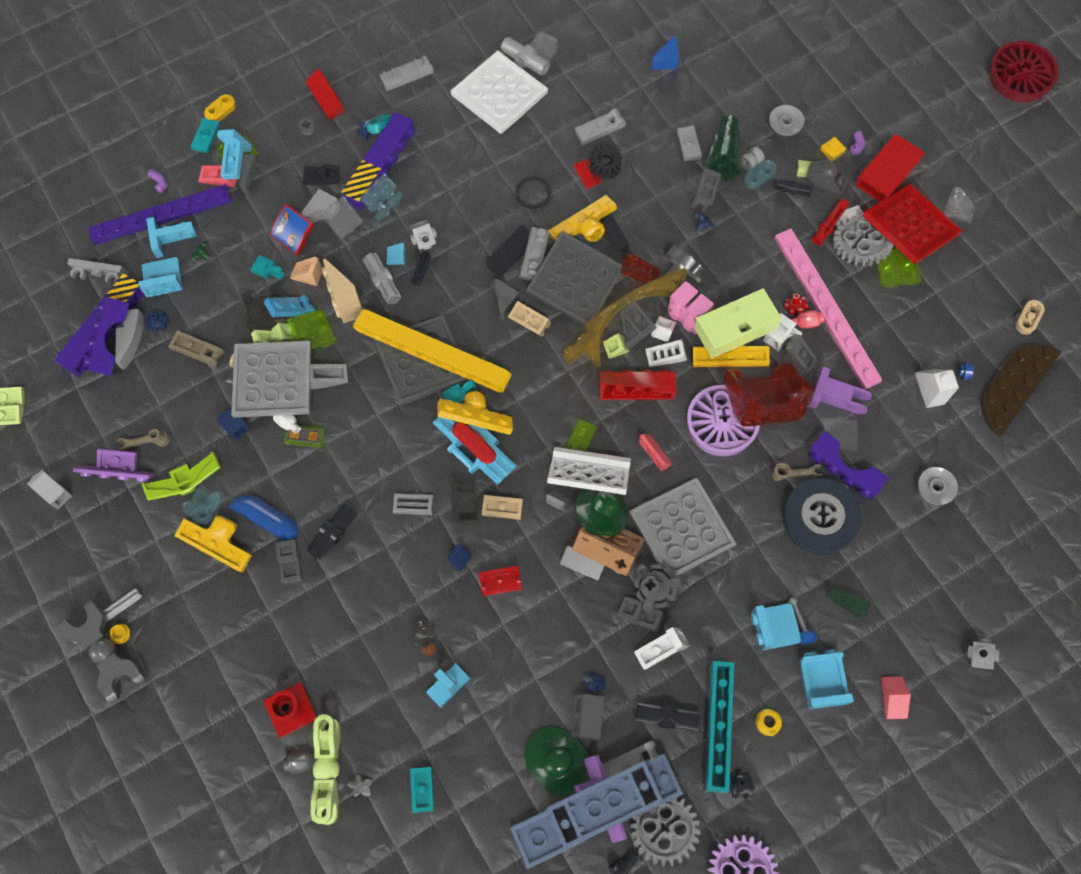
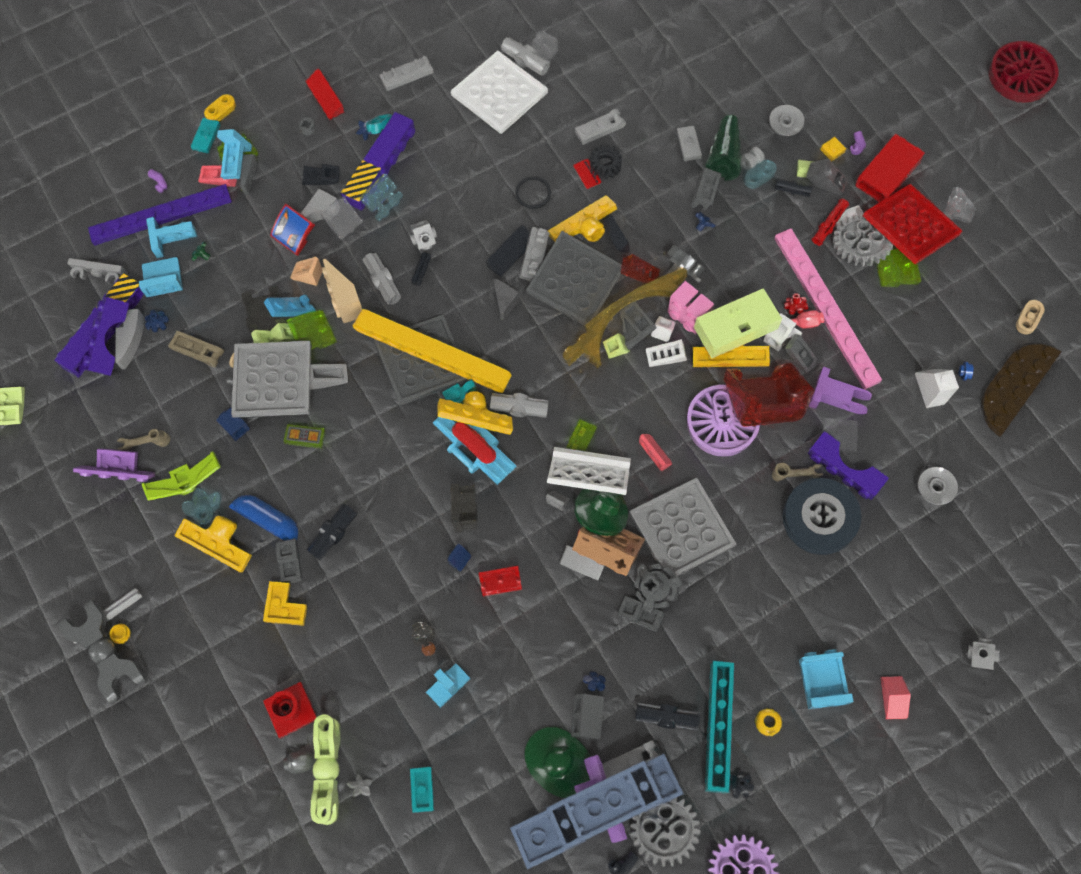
light grey slope [27,470,72,510] -> none
teal plate [250,255,285,280] -> none
white plant [273,415,301,433] -> none
medium azure slope [387,243,406,265] -> none
light grey tile [393,493,434,515] -> none
tan plate [482,495,523,520] -> none
tan hinge [508,301,551,336] -> none
red wedge [599,370,676,400] -> none
white bracket [634,627,690,670] -> none
blue slope [651,36,679,70] -> none
medium azure bracket [751,604,801,651] -> none
hinge [789,597,818,645] -> none
clear green slope [826,589,870,620] -> none
none -> yellow plate [263,581,307,626]
none -> light grey piece [490,393,549,418]

